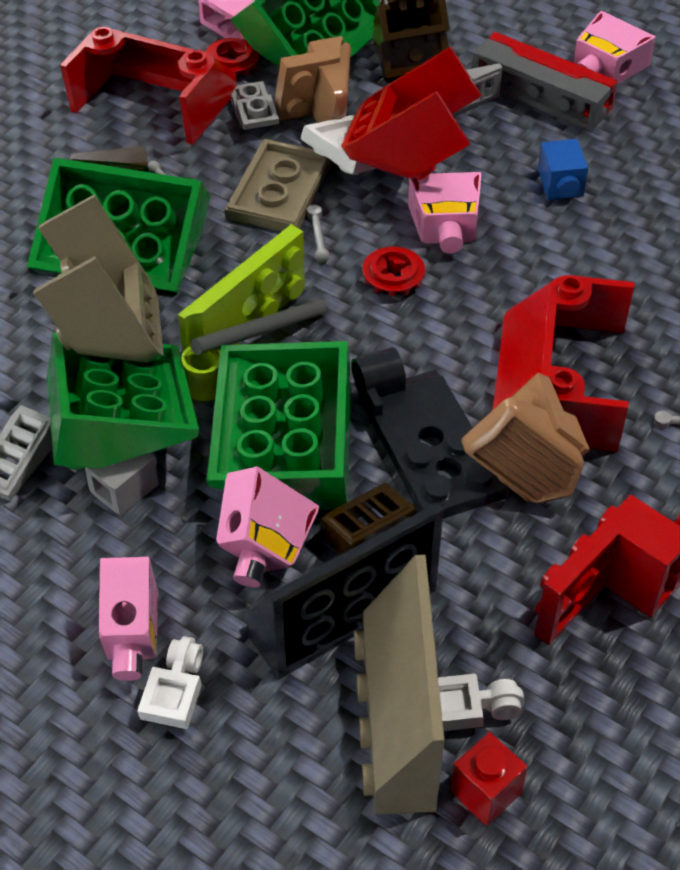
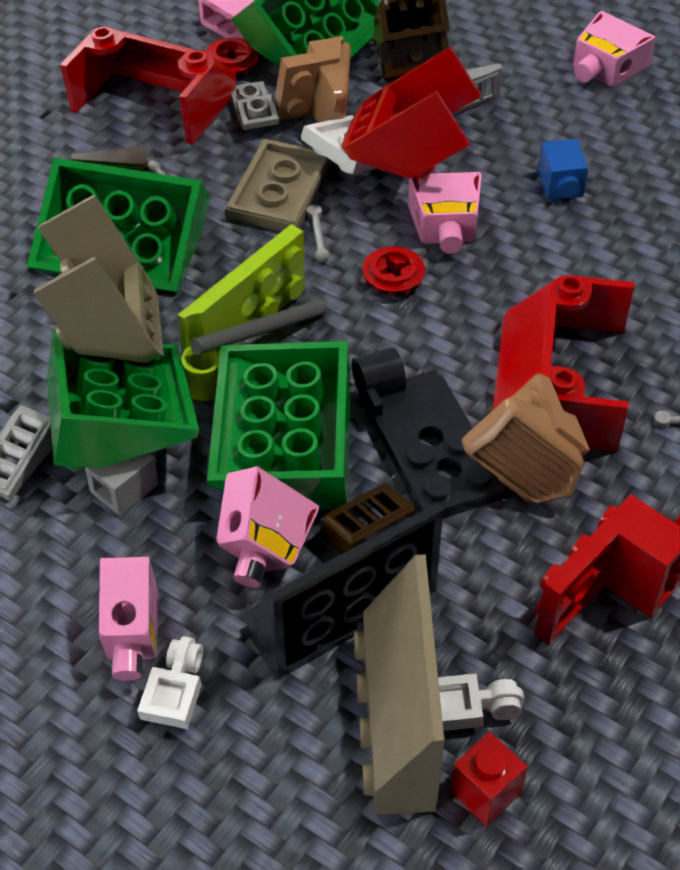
dark grey piece [472,32,618,131] -> none

